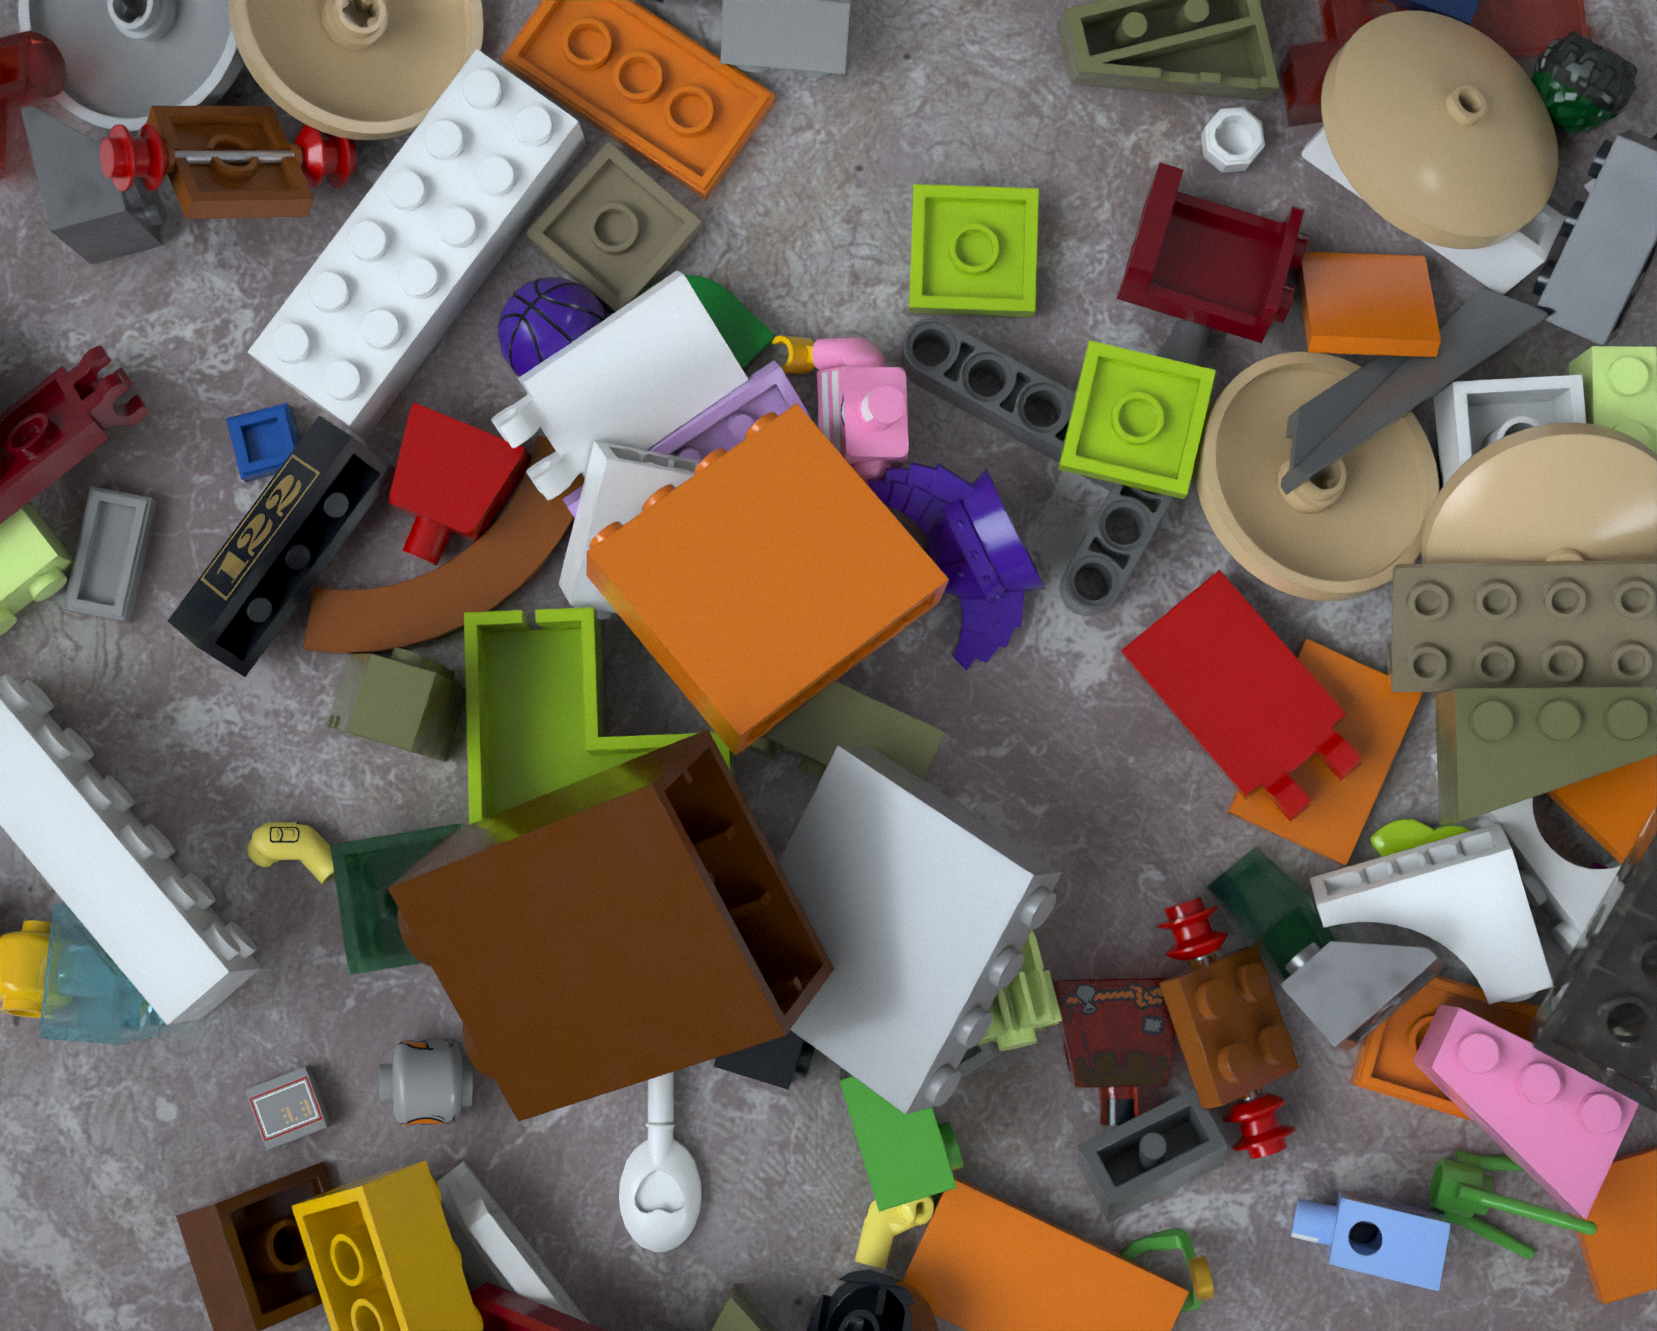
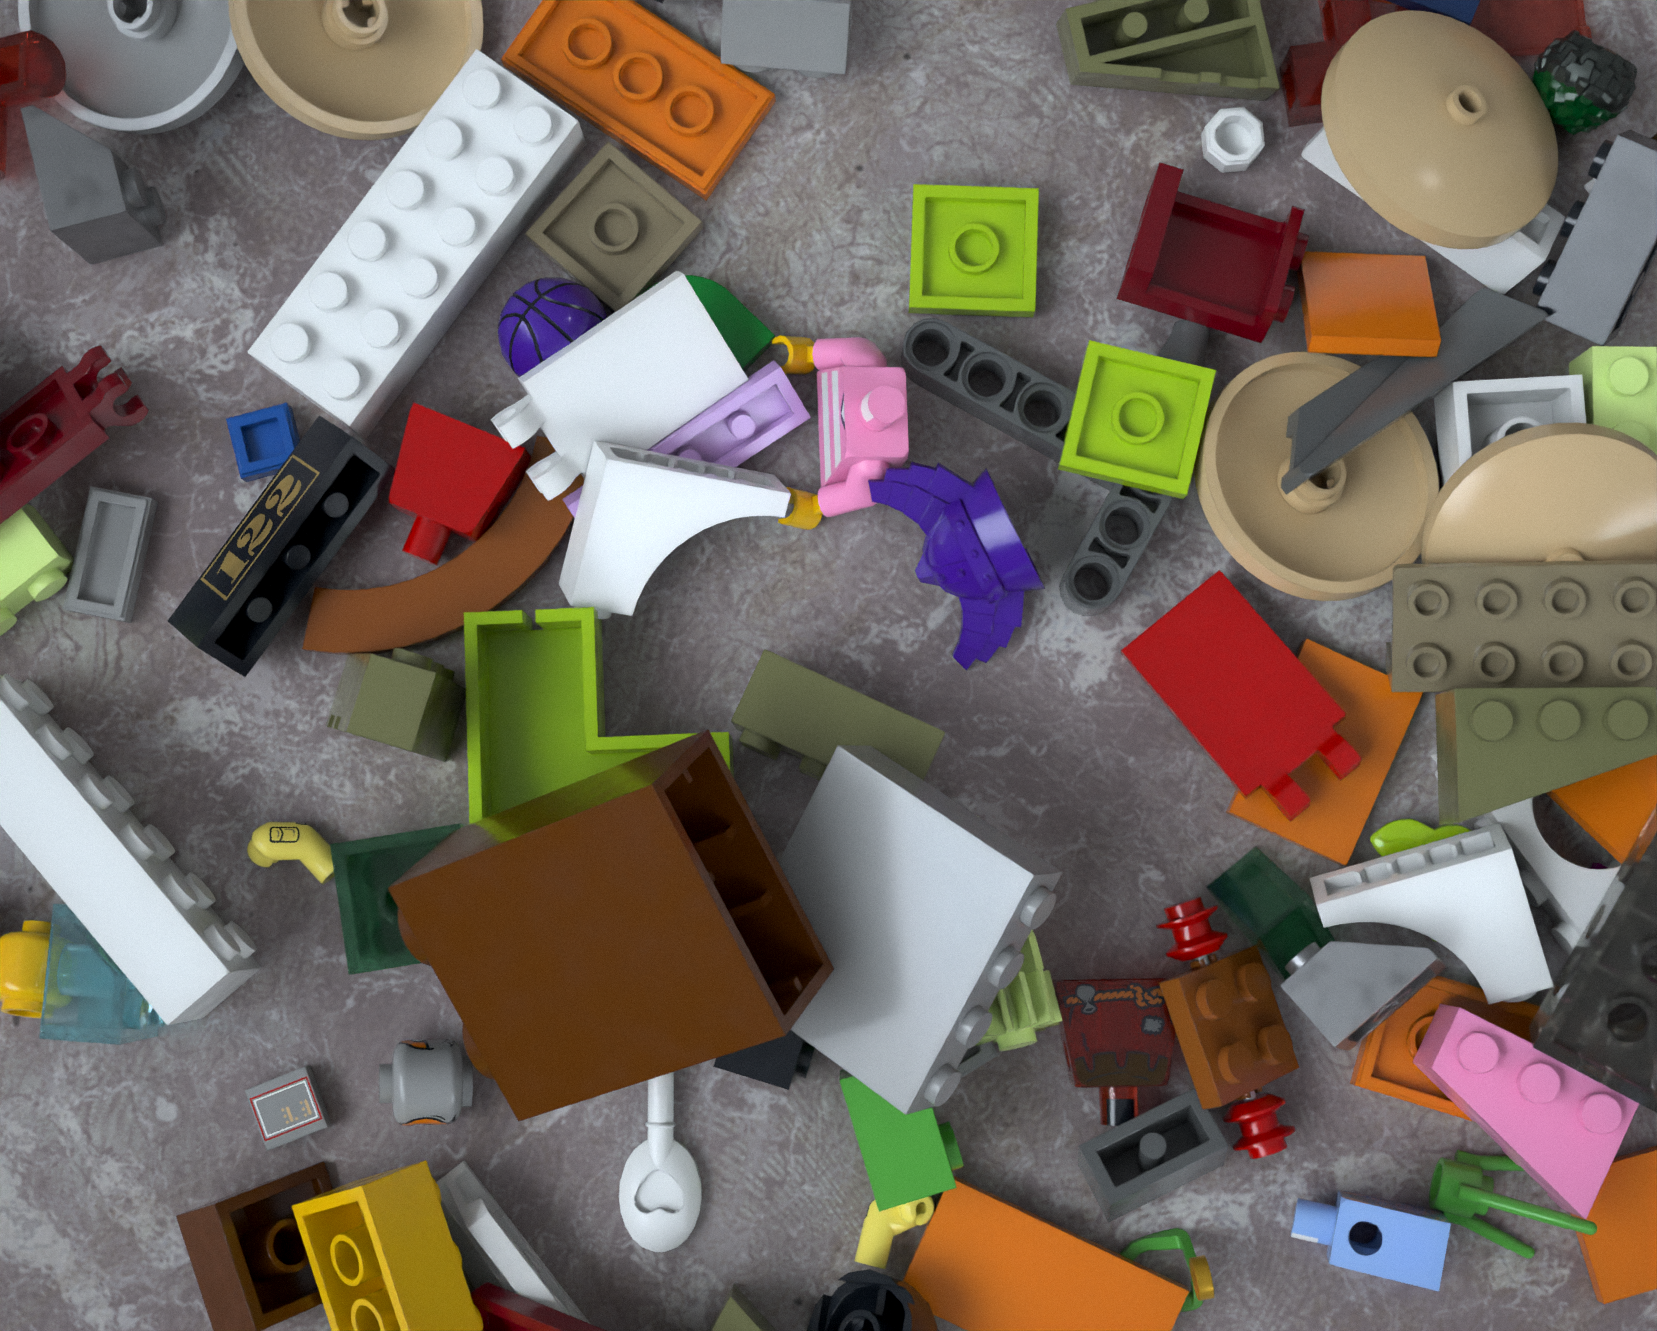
dark orange plate [99,106,358,219] -> none
orange brick [586,403,949,756] -> none

